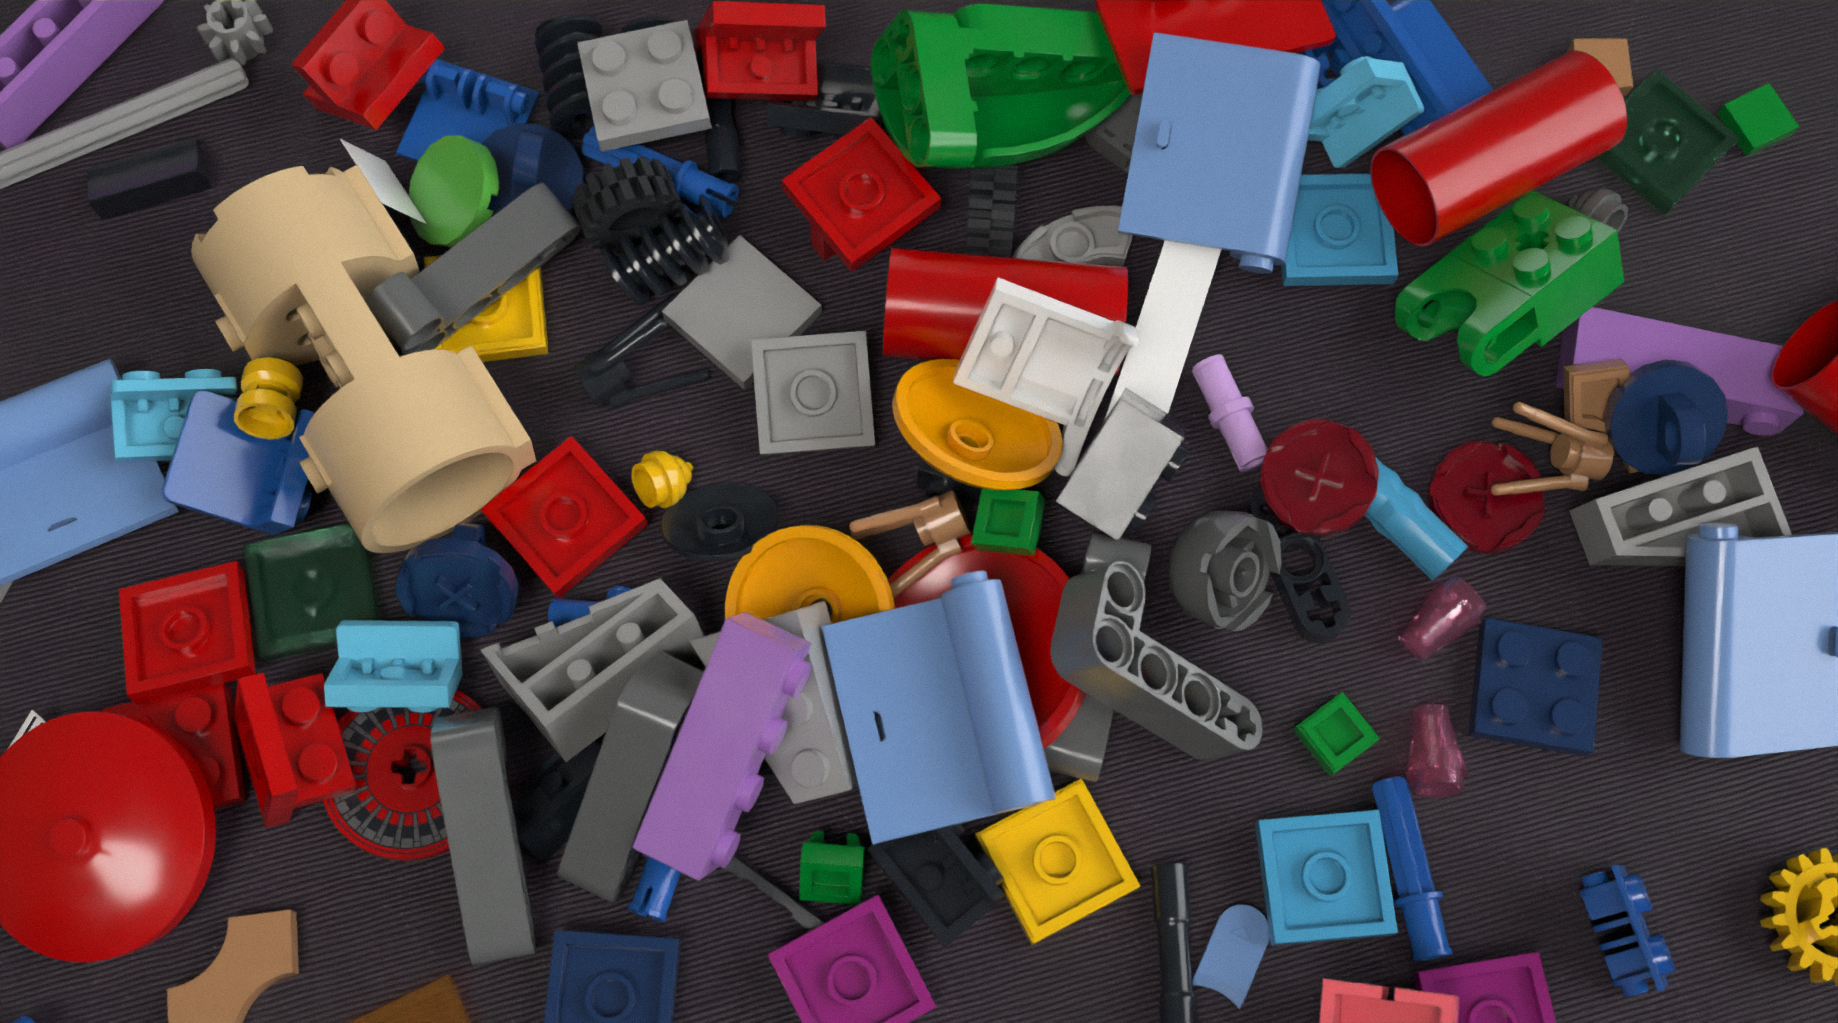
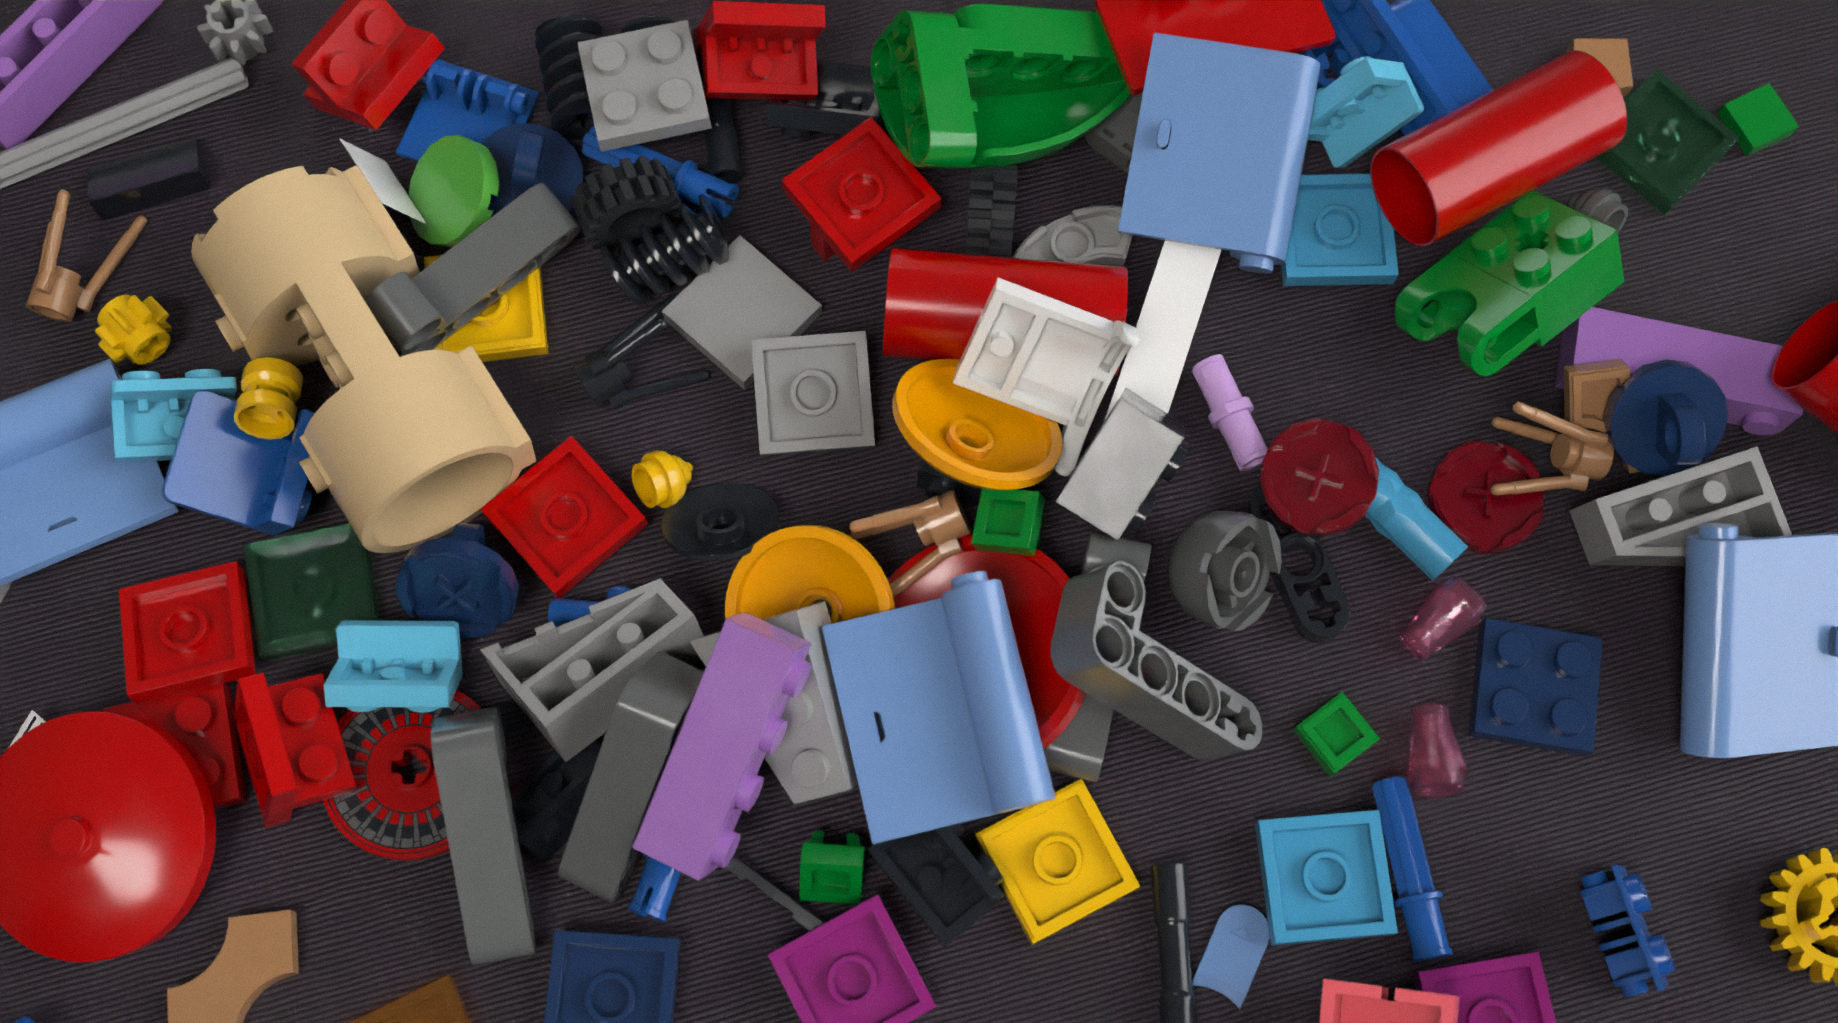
none -> medium nougat plant [26,190,147,322]
none -> yellow gear [95,295,172,365]

